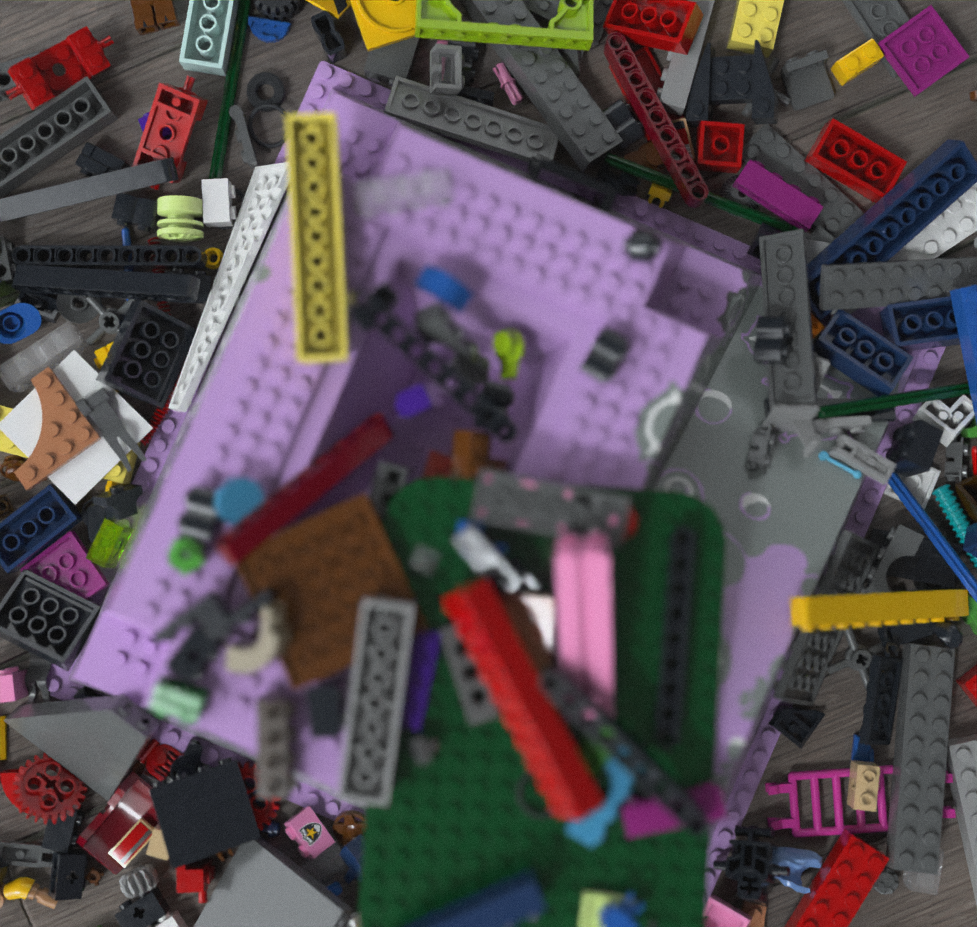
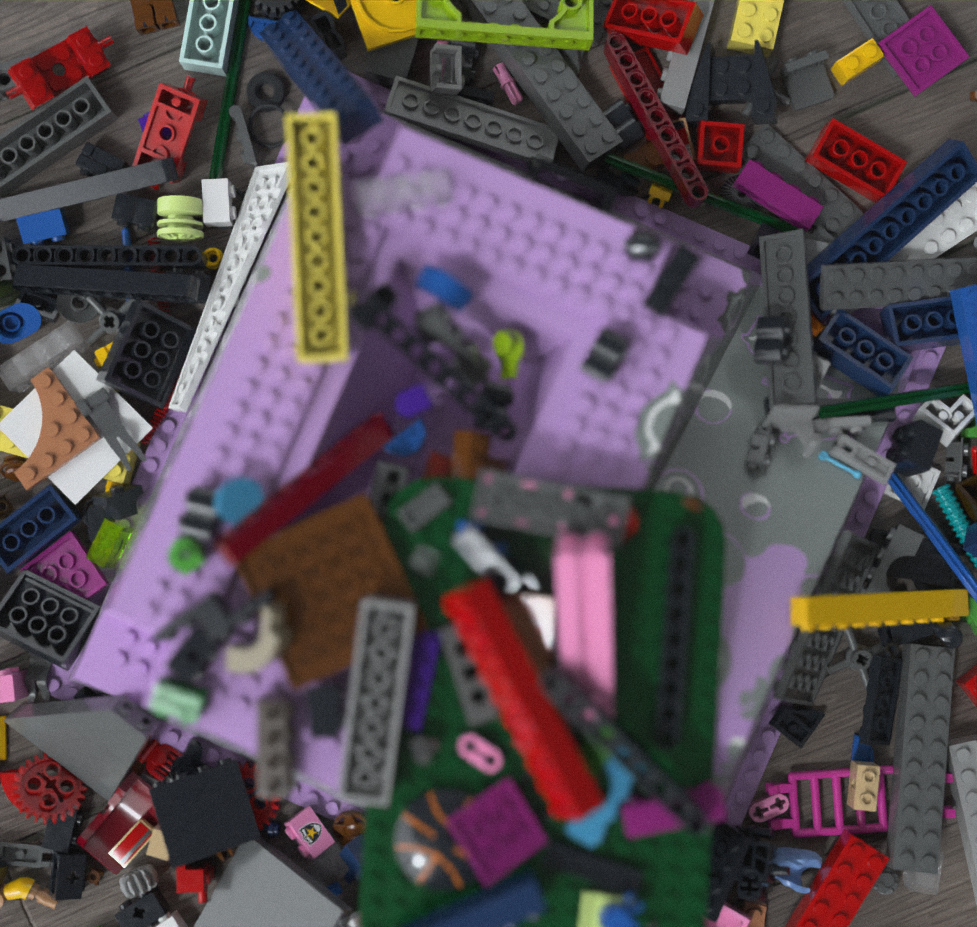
none -> blue brick [16,208,70,245]
none -> dark blue brick [260,9,384,147]
none -> blue tile [383,419,426,456]
none -> black dish [395,788,479,890]
none -> dark grey tile [397,483,452,532]
none -> magenta plate [445,777,548,885]
none -> bright pink beam [459,733,501,772]
none -> black tile [541,839,644,896]
none -> black plate [641,243,702,318]
none -> reddish brown piece [682,496,703,512]
none -> black piece [706,820,752,922]
none -> bright pink beam [748,793,789,823]

